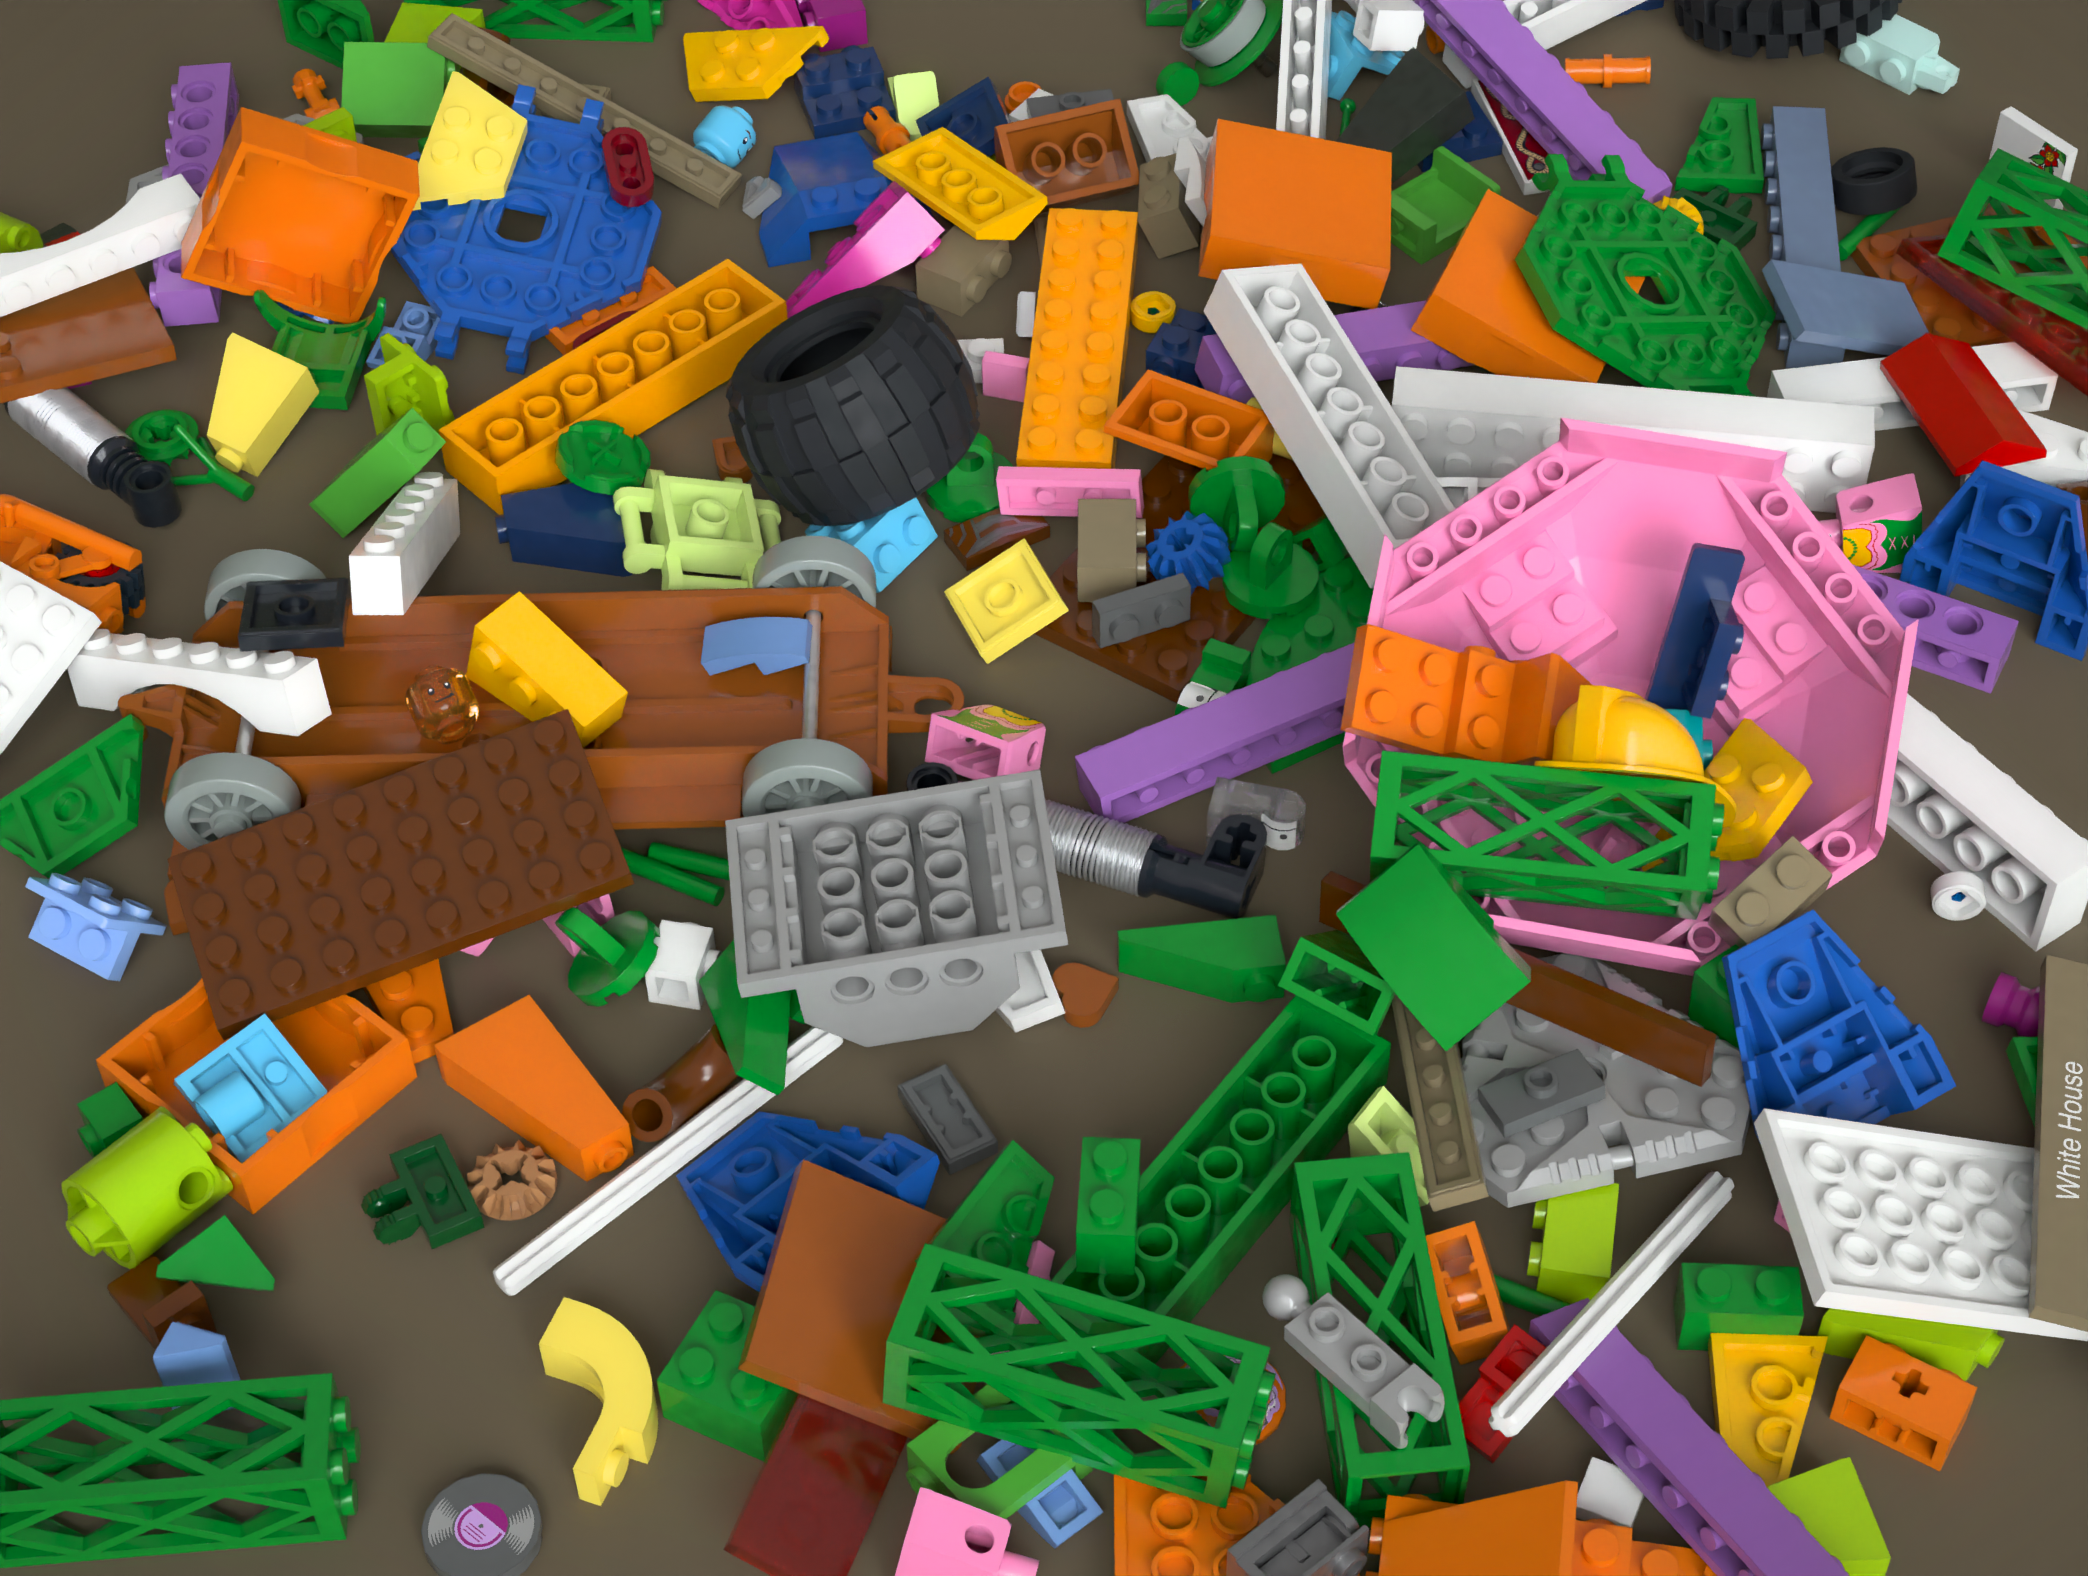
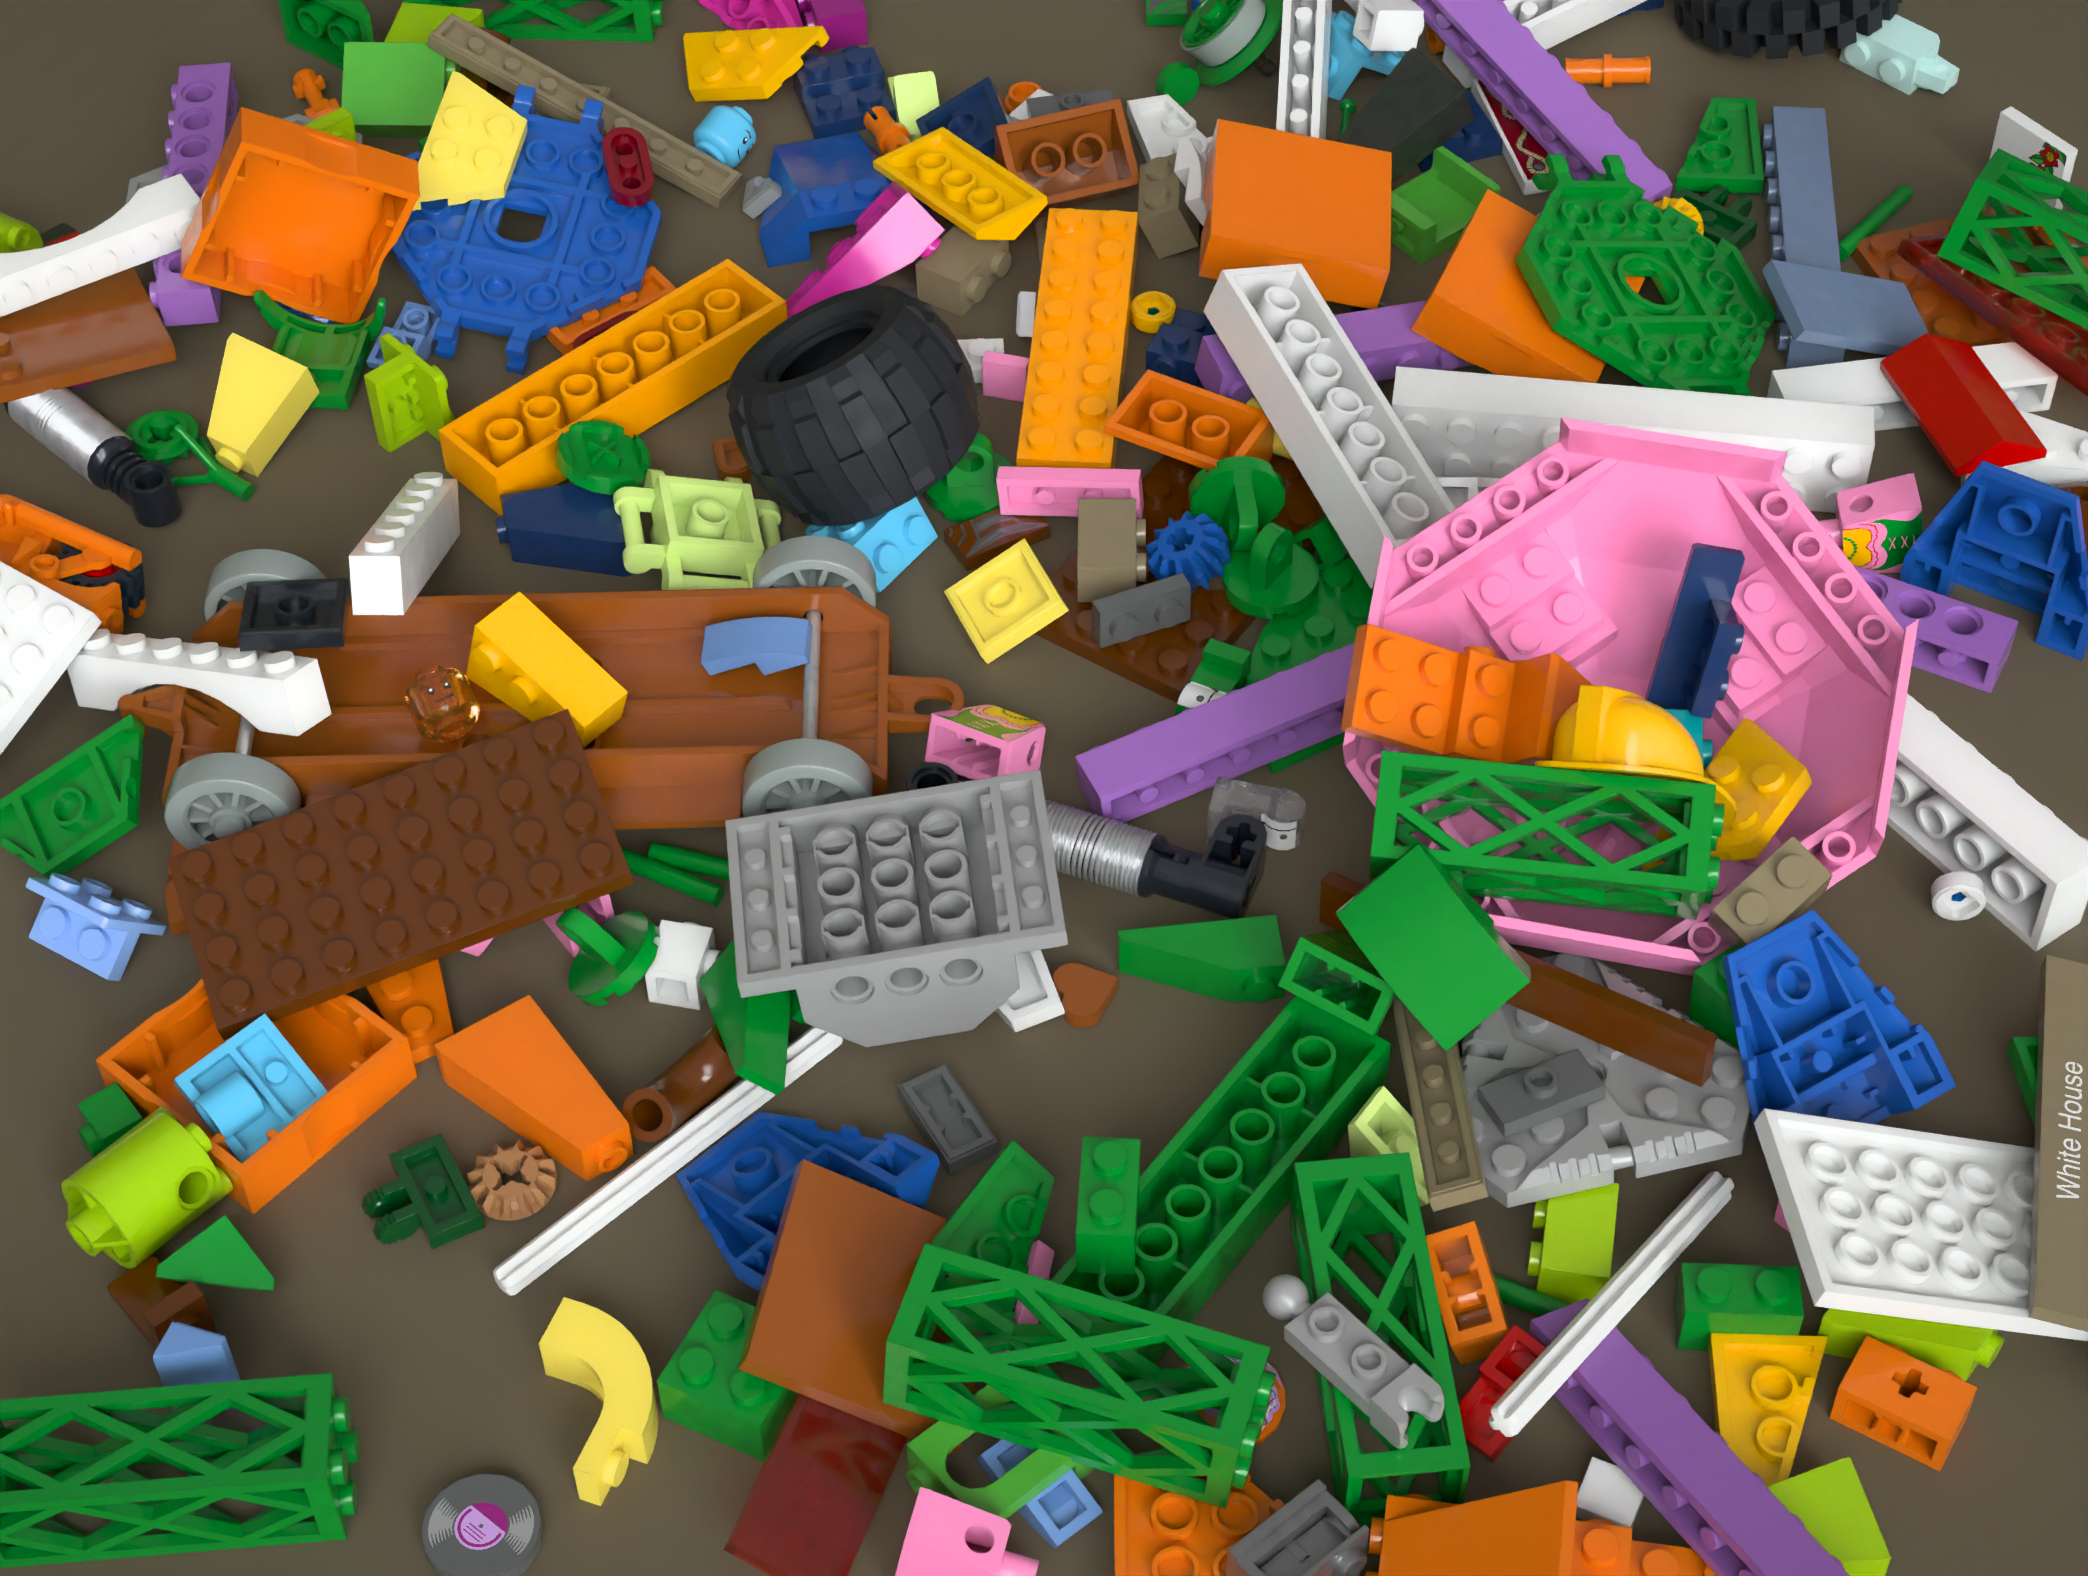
bright green slope [309,408,446,538] -> none
black tyre [1831,147,1917,215] -> none
magenta wheel [1982,972,2040,1037] -> none

